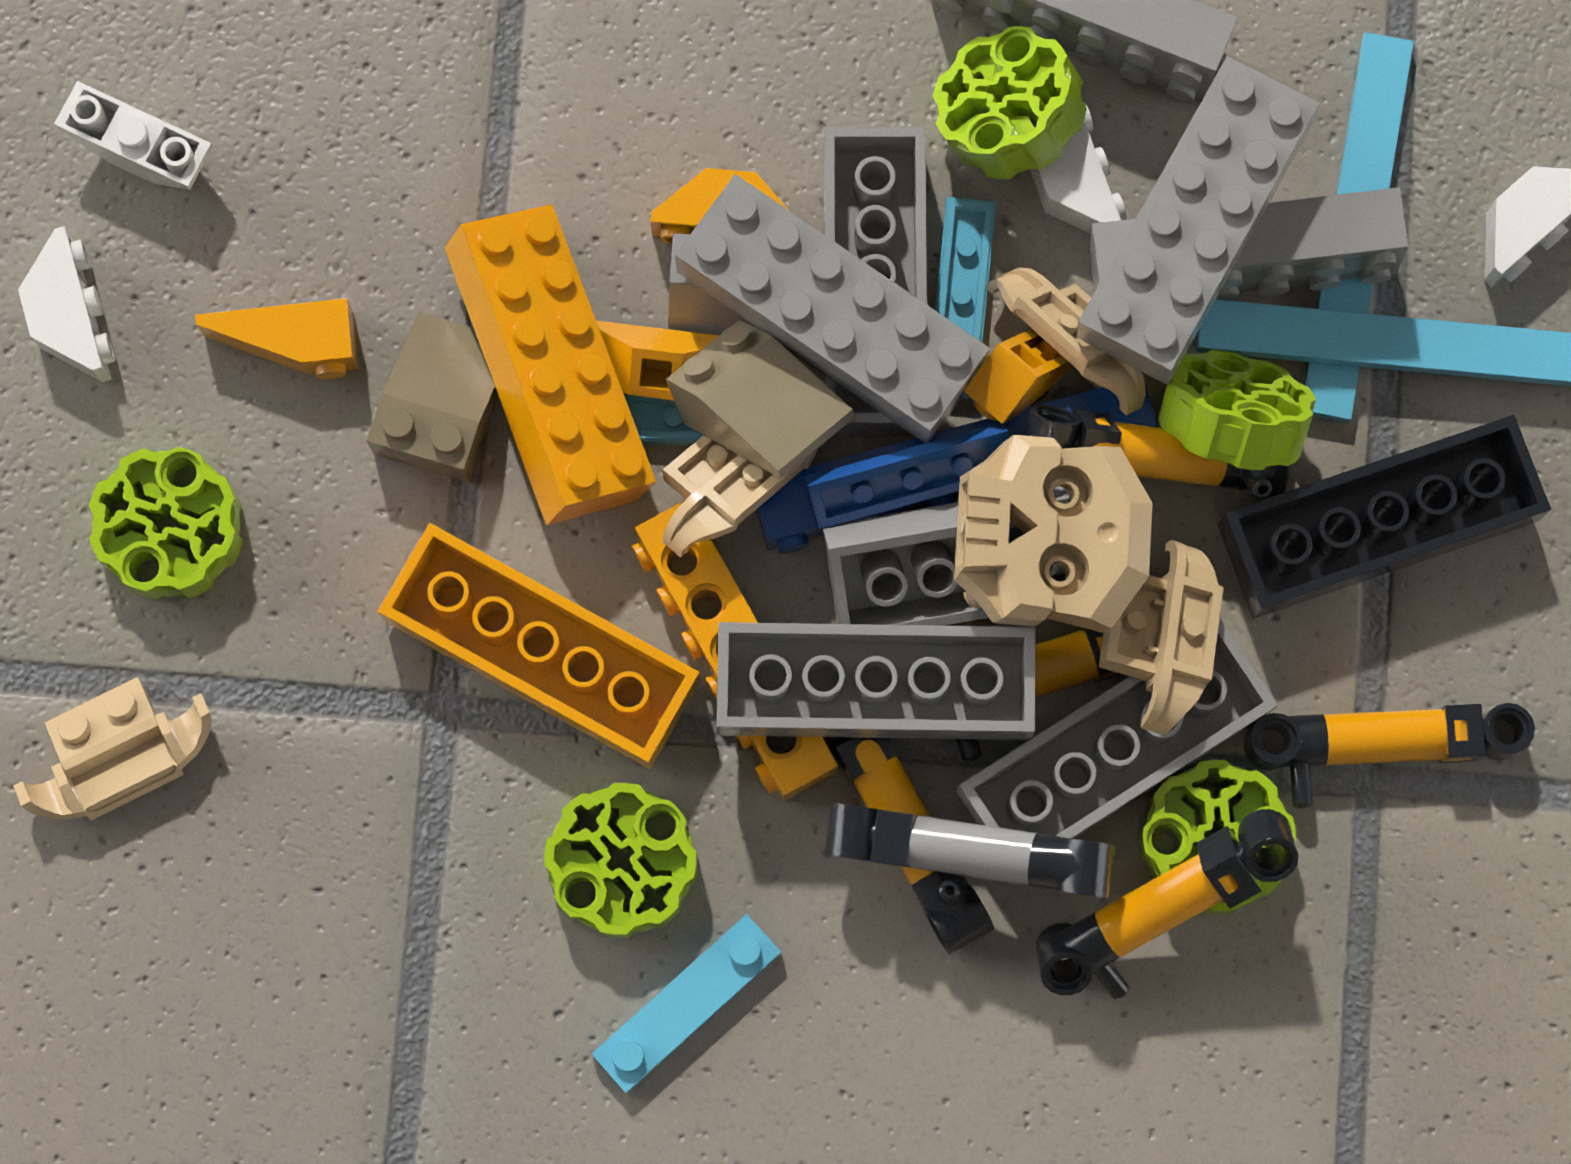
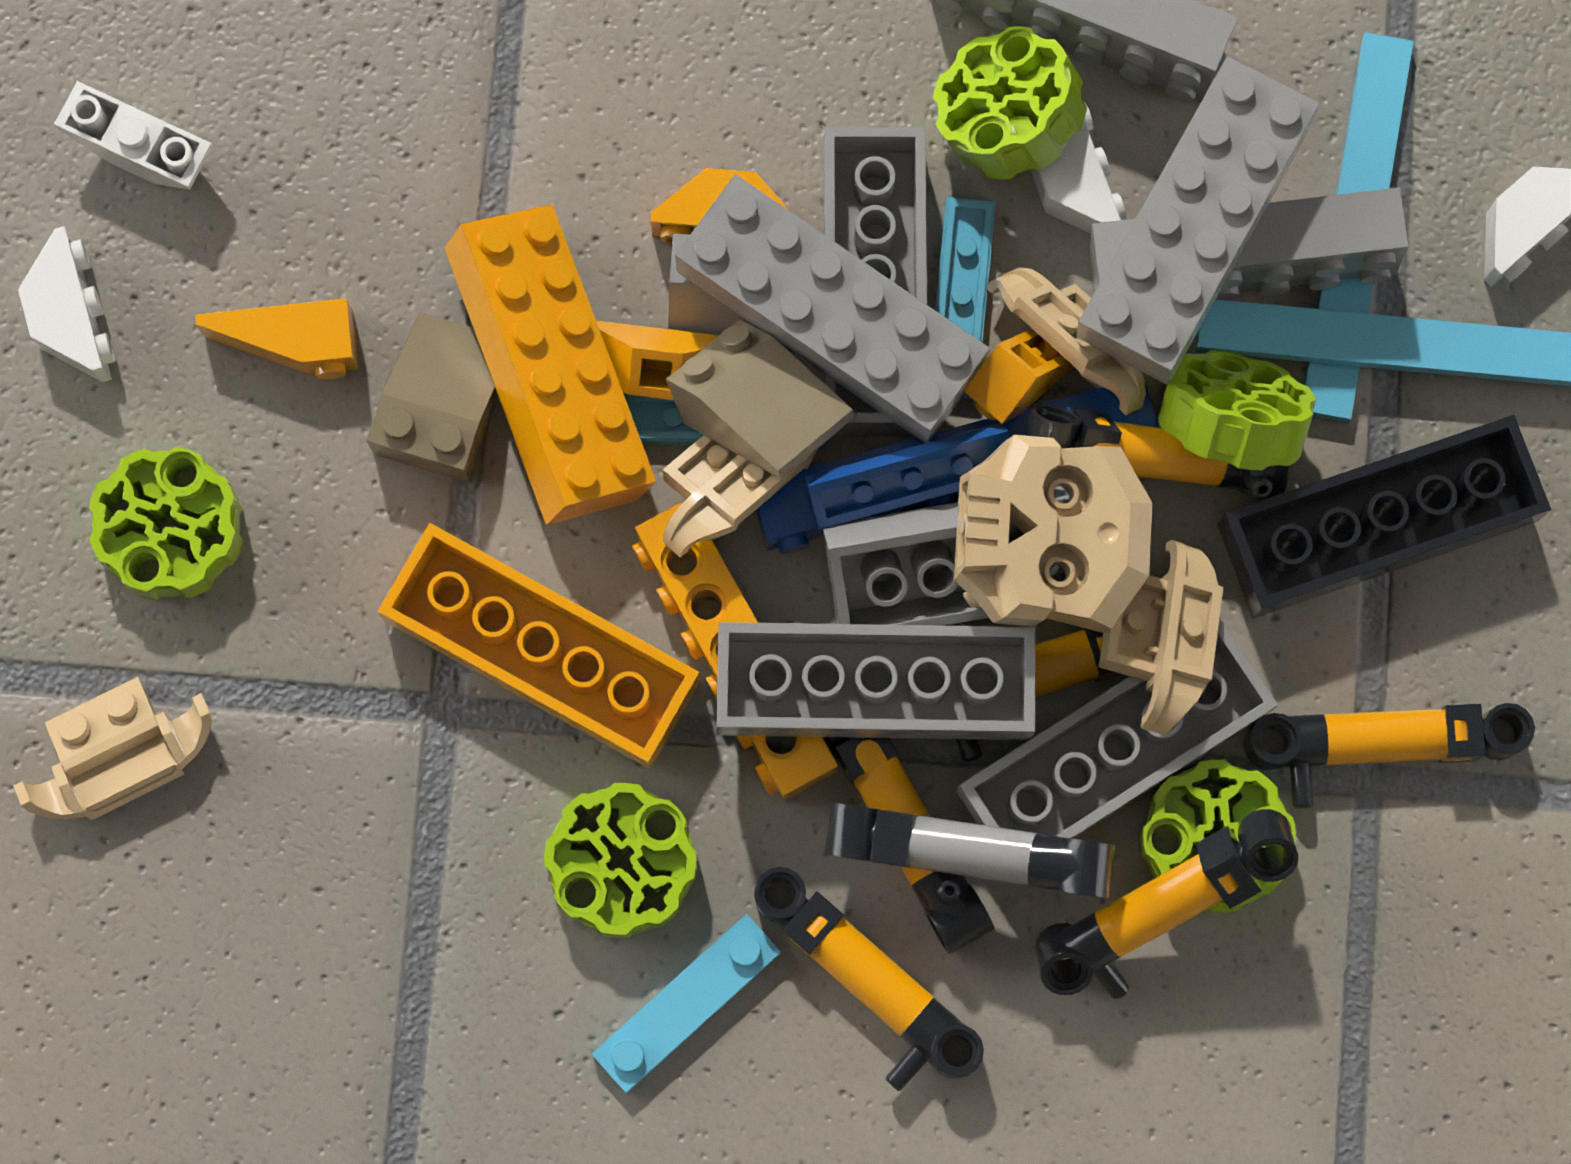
none -> piece [754,867,984,1091]

